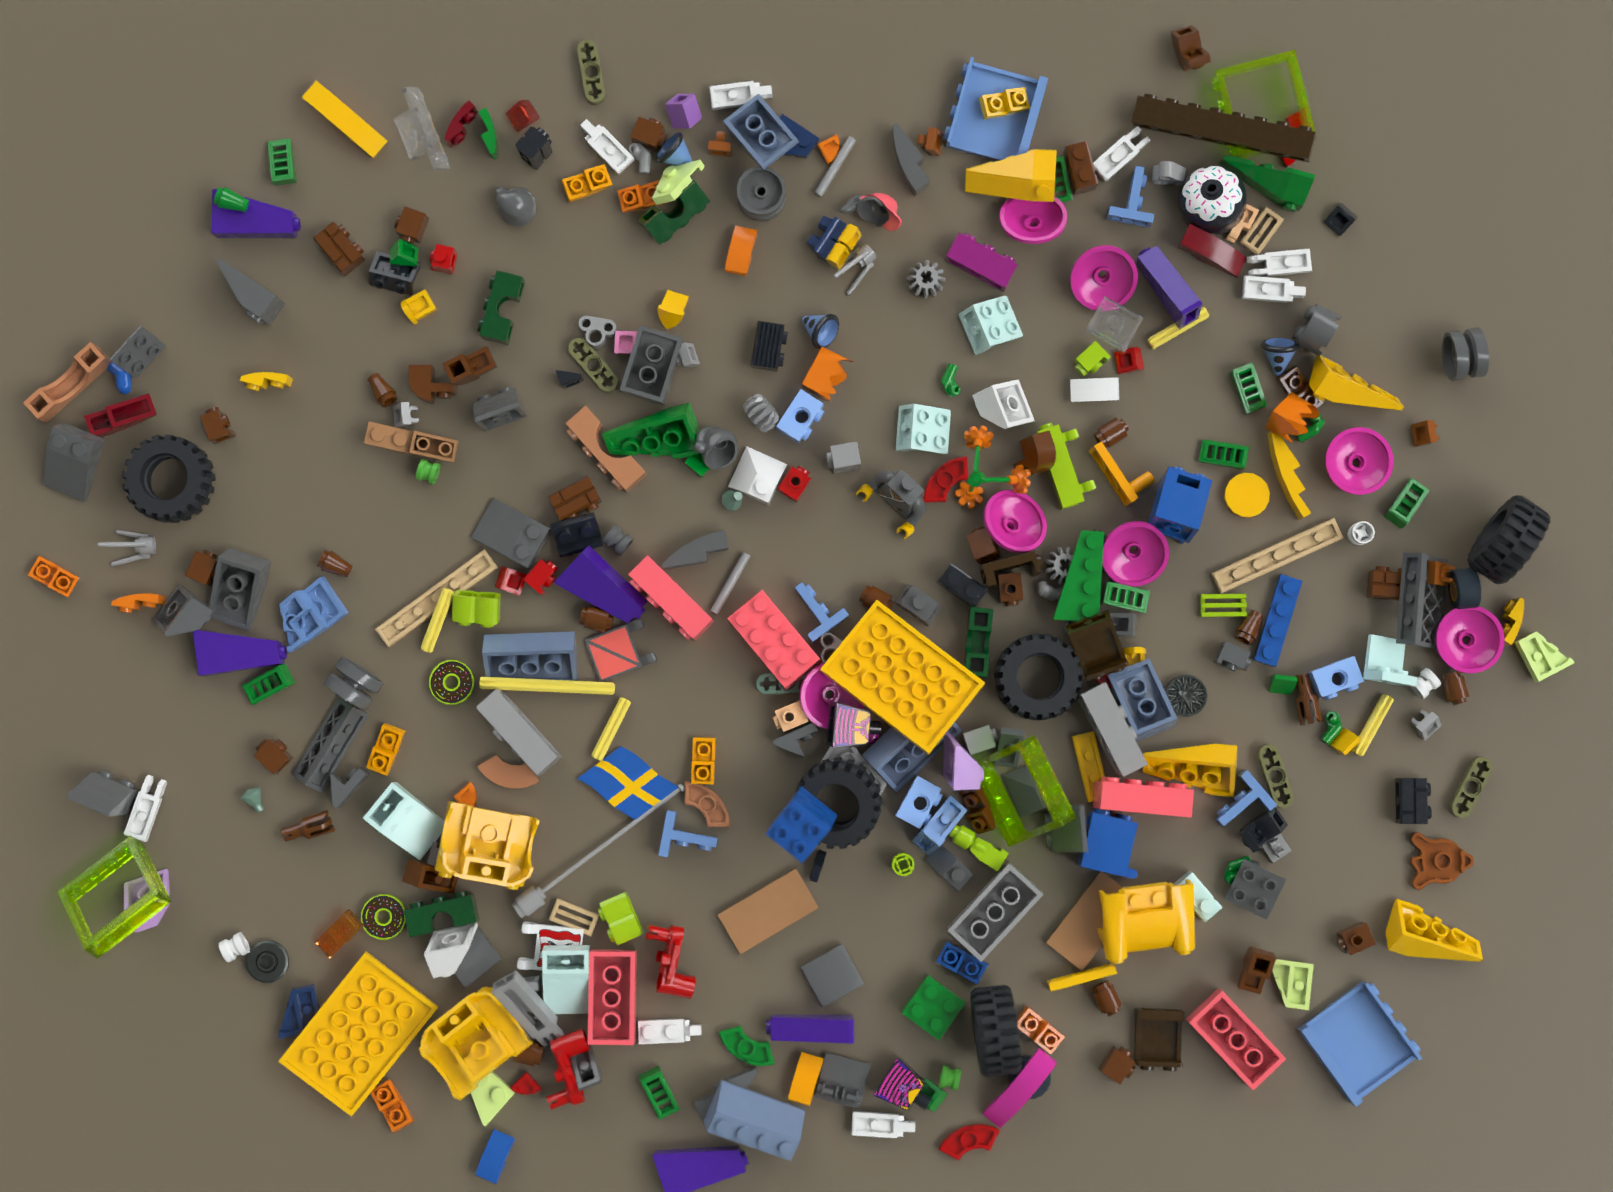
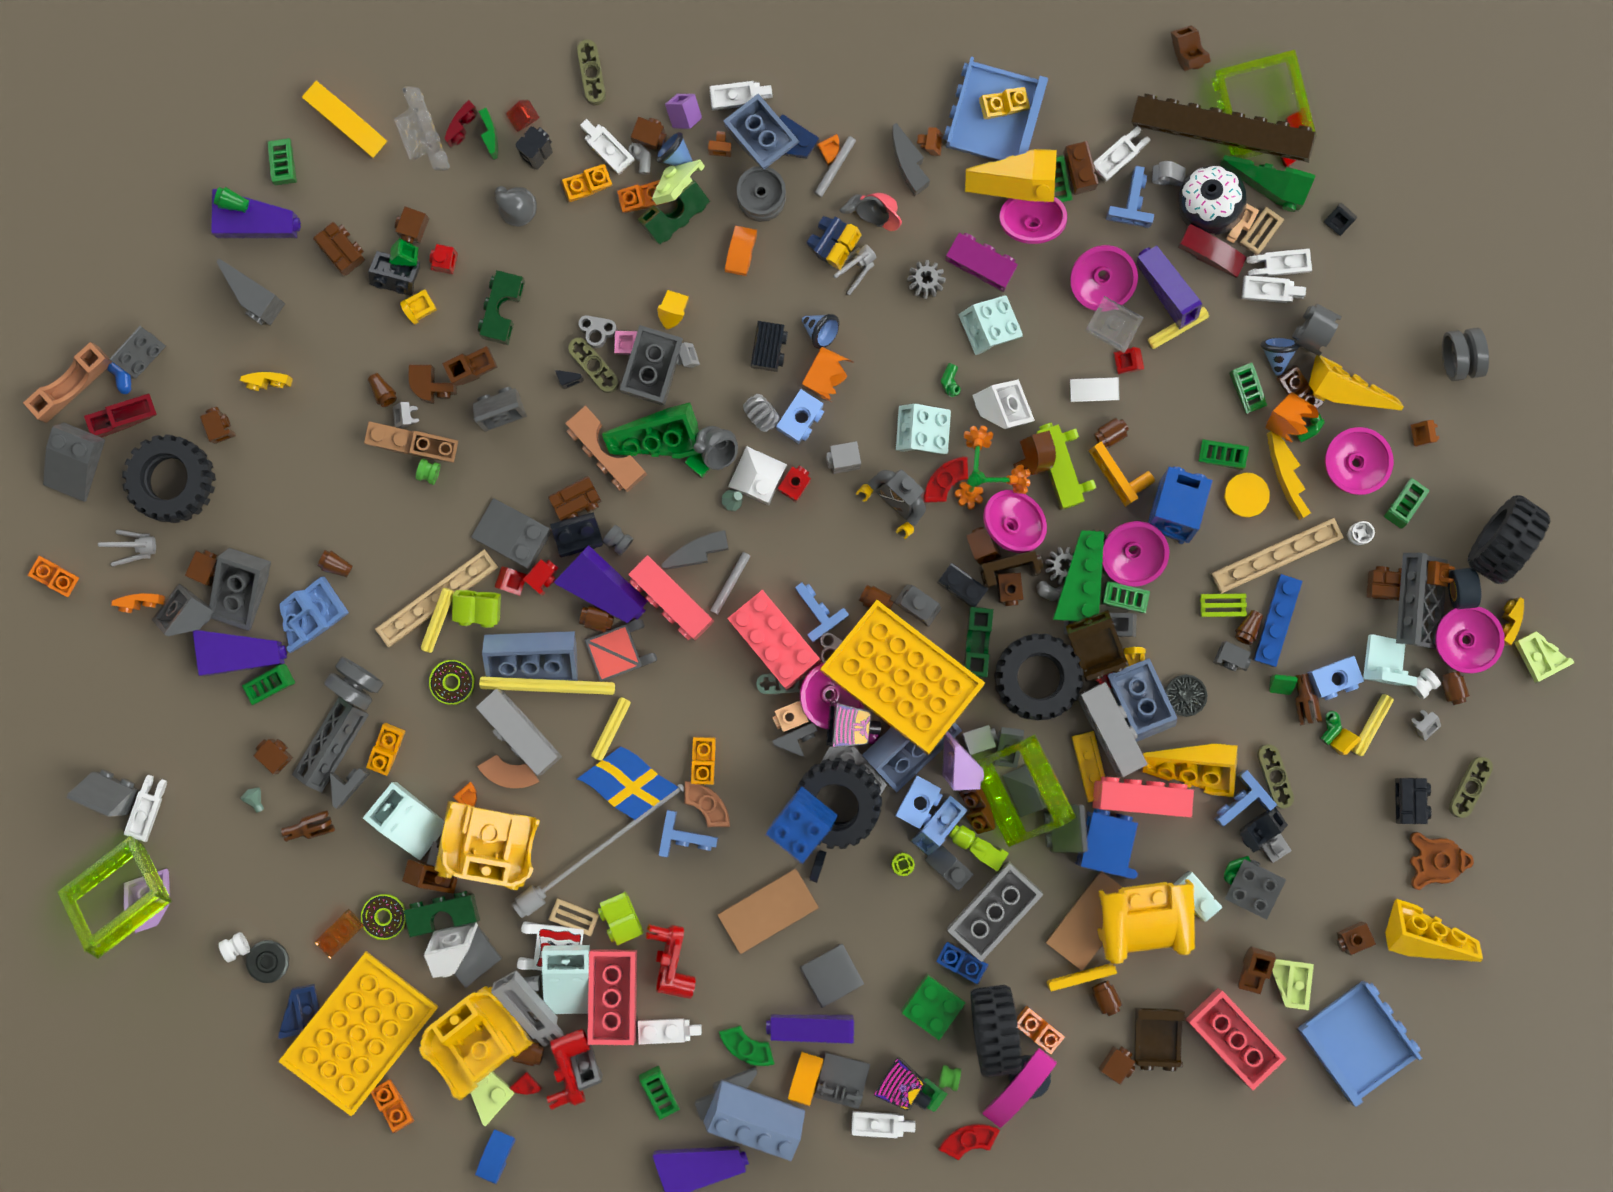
lime brick [1073,340,1111,377] -> none

